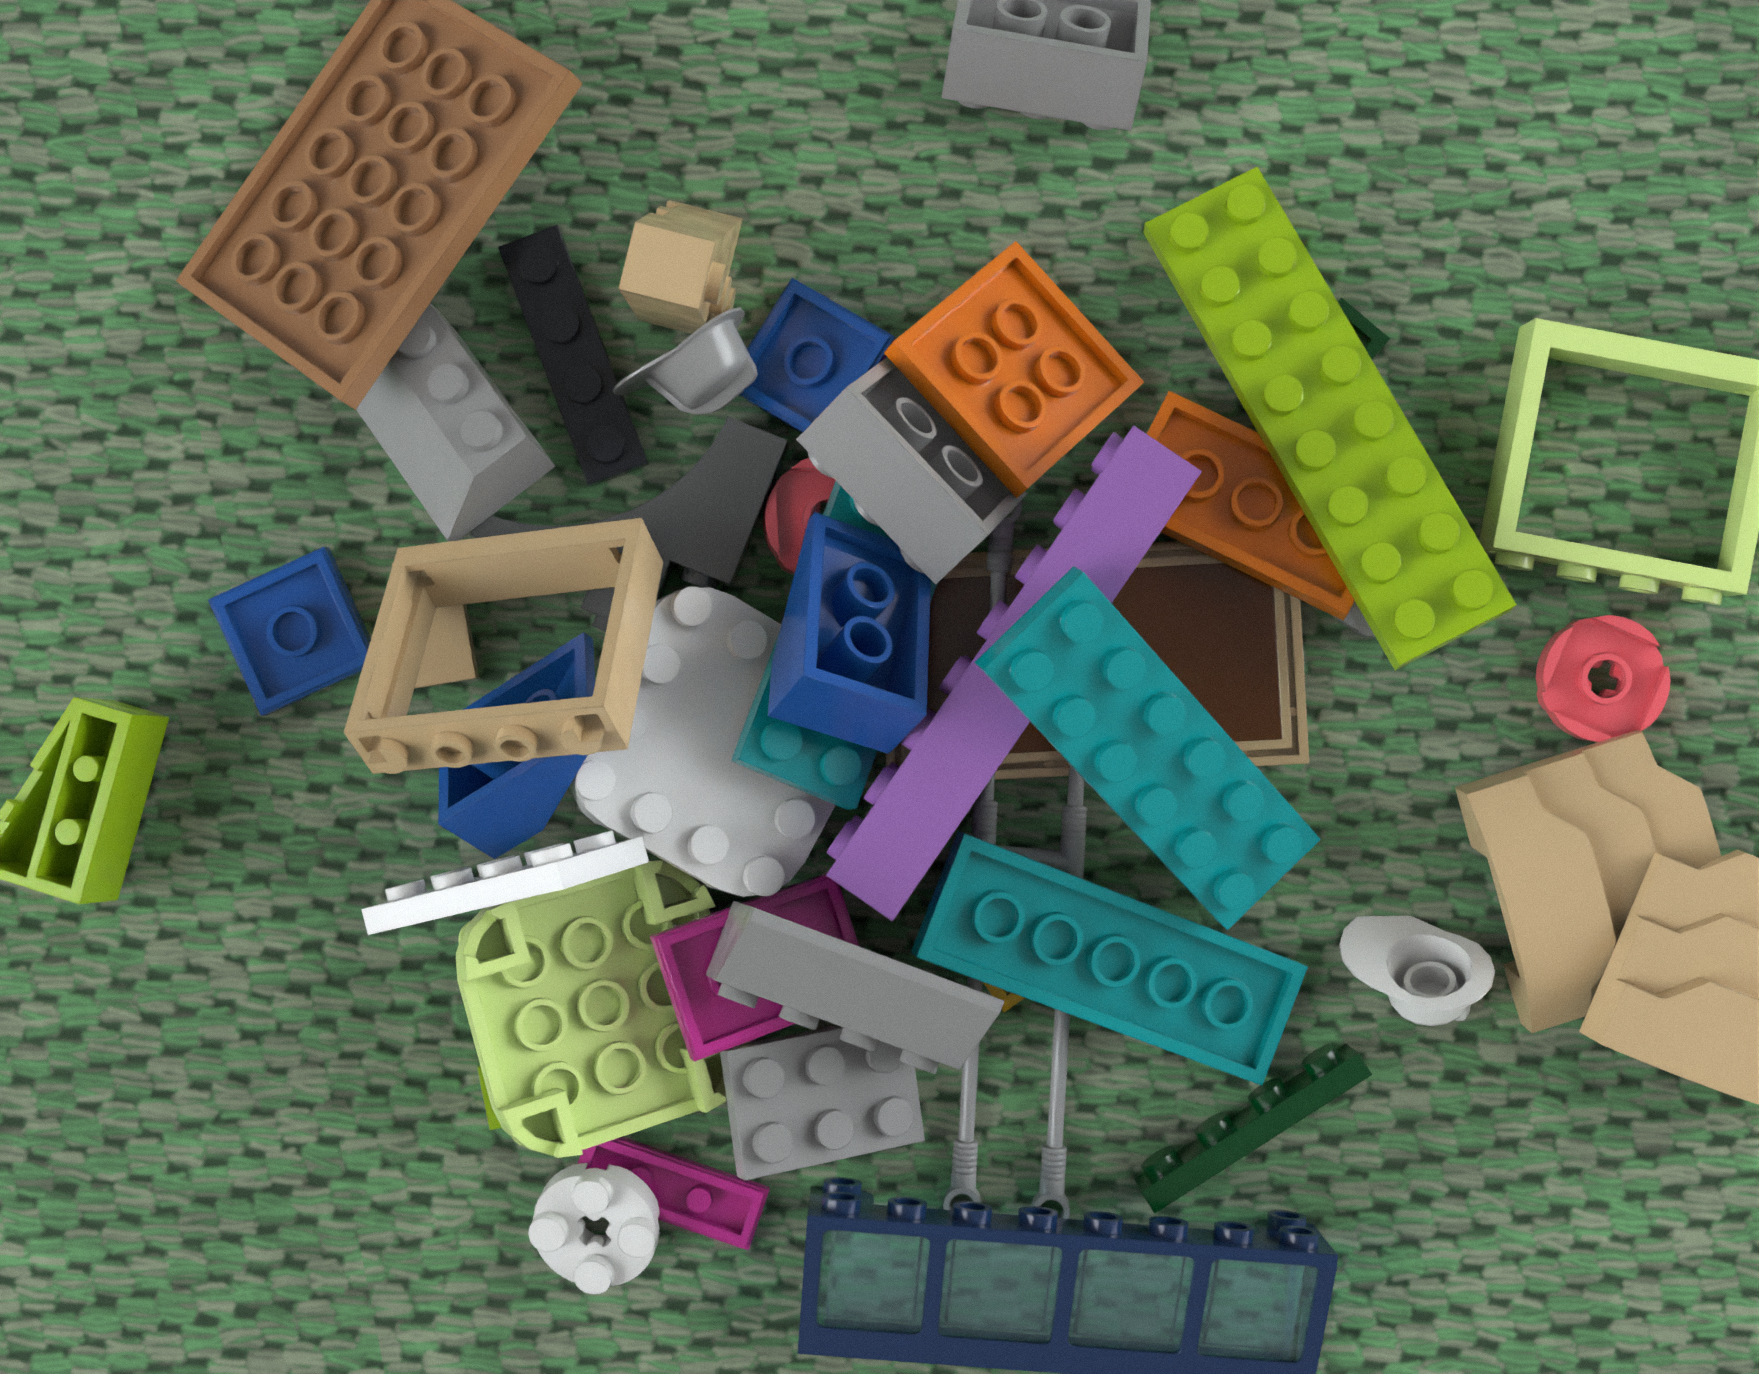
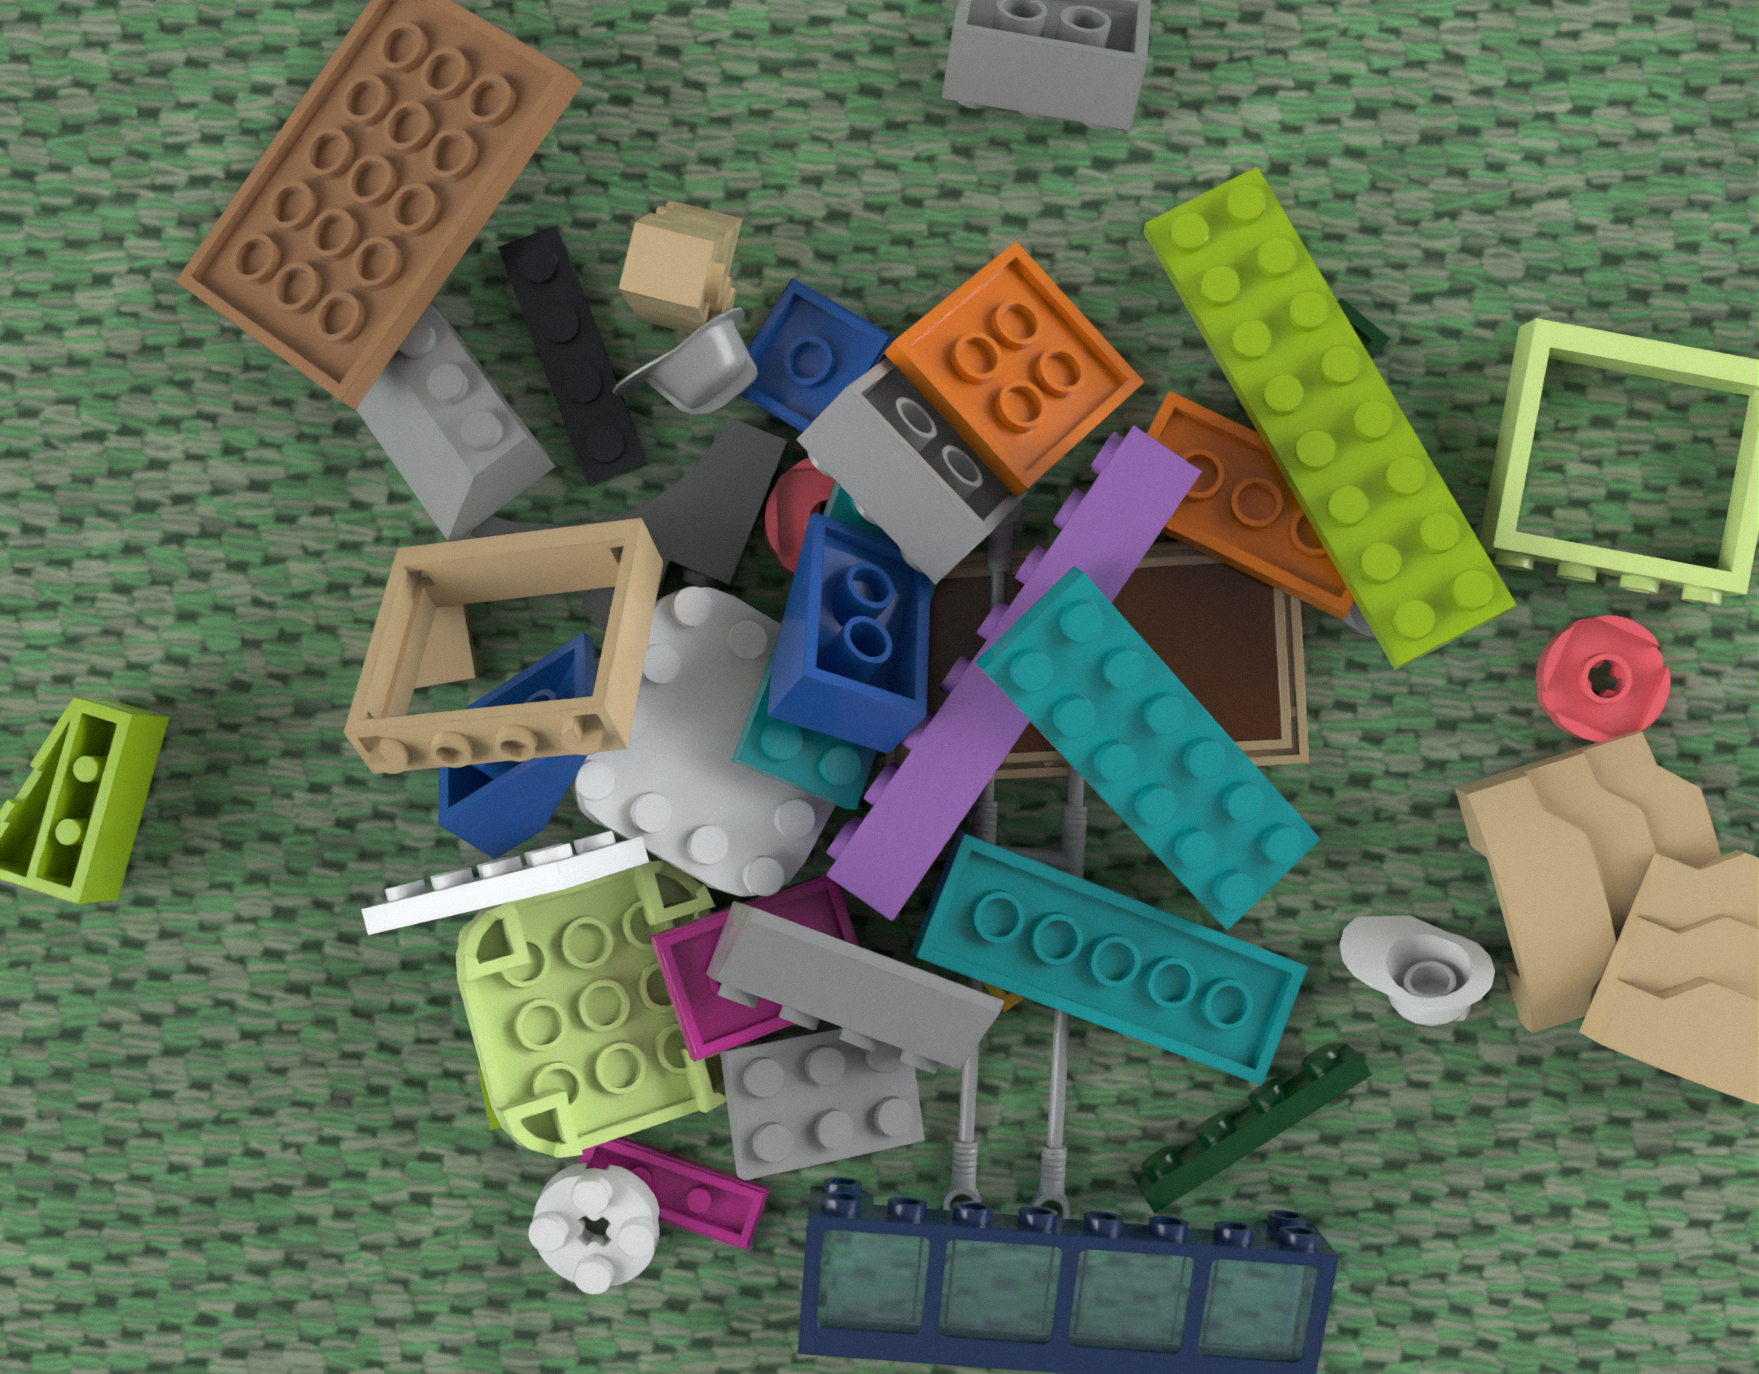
blue plate [208,547,371,716] -> none

